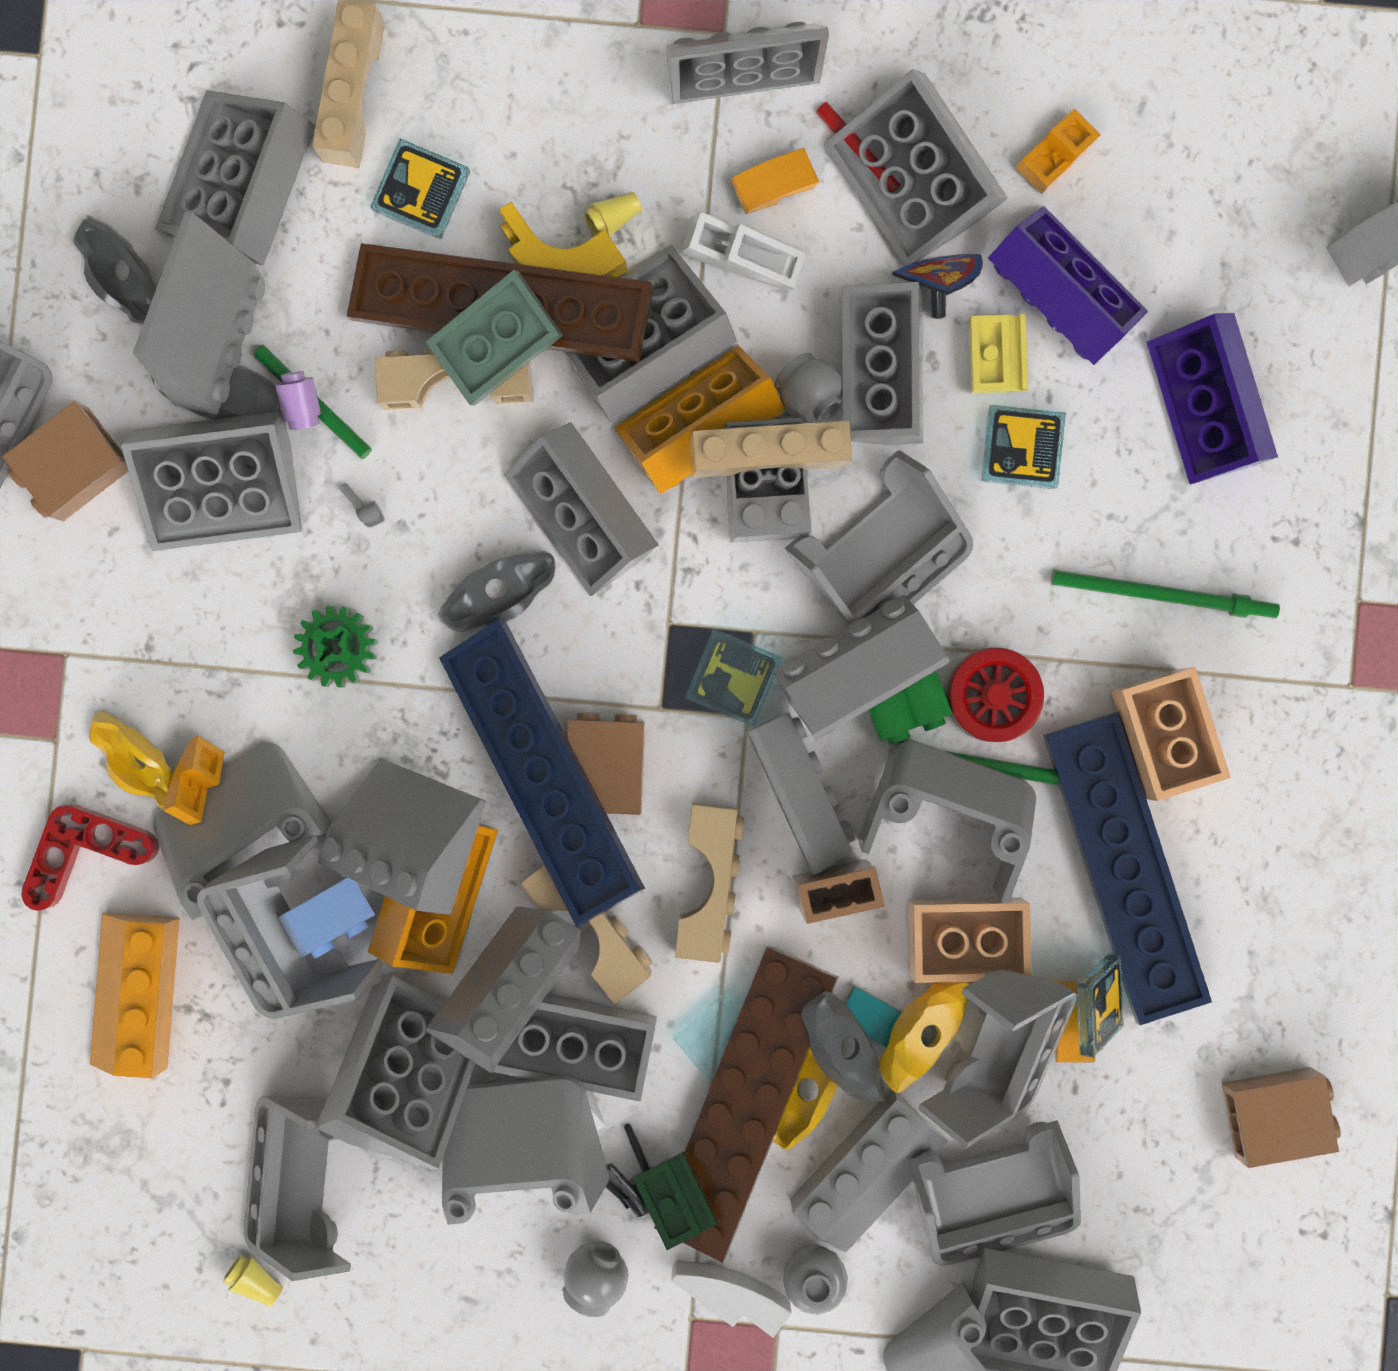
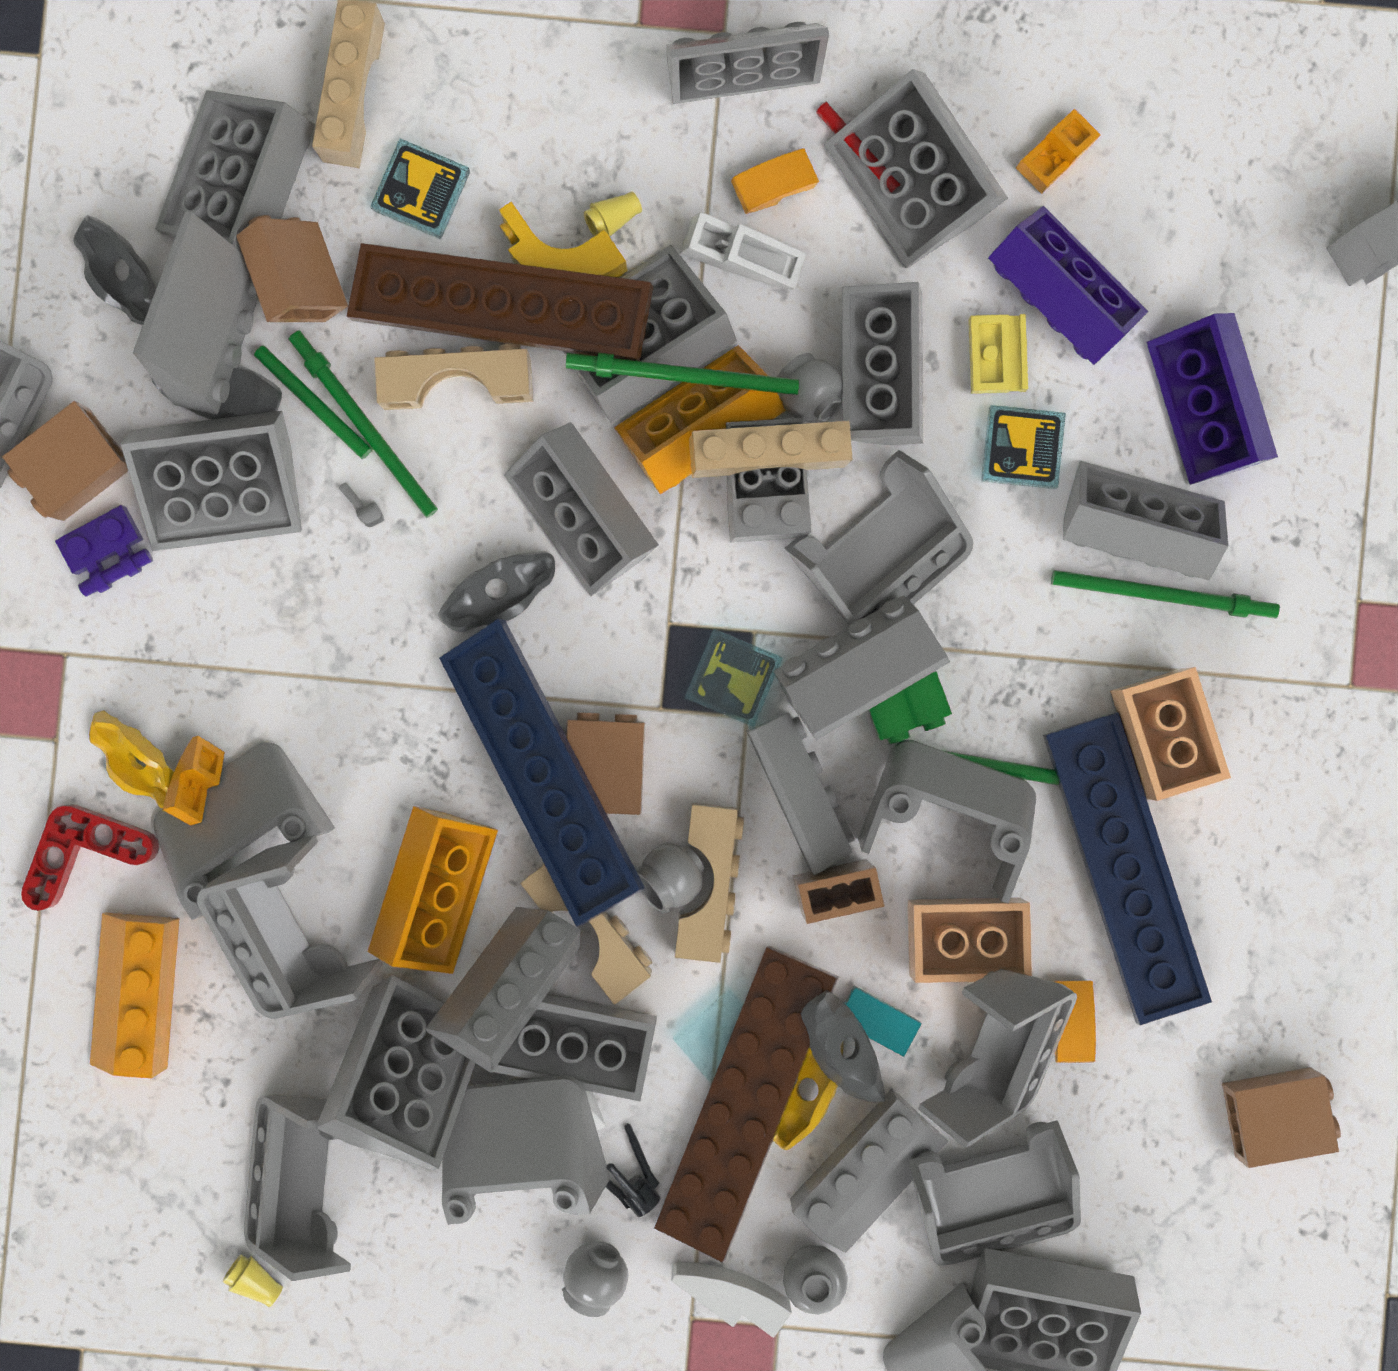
lavender brick [275,371,321,430] -> none
light blue brick [278,878,375,959] -> none
green gear [293,606,378,688] -> none
light grey slope [318,760,486,915] -> none
sand green plate [426,270,563,406] -> none
dark green plate [633,1151,718,1250] -> none
yellow piece [879,982,971,1093] -> none
shield [893,254,983,319] -> none
red wheel [946,648,1044,742] -> none
tile [1076,954,1124,1058] -> none
none -> dark purple plate [55,505,153,597]
none -> medium nougat brick [236,215,348,322]
none -> green bar [288,330,438,518]
none -> green bar [566,353,799,395]
none -> light grey piece [637,843,704,913]
none -> light grey slope [1063,461,1229,580]

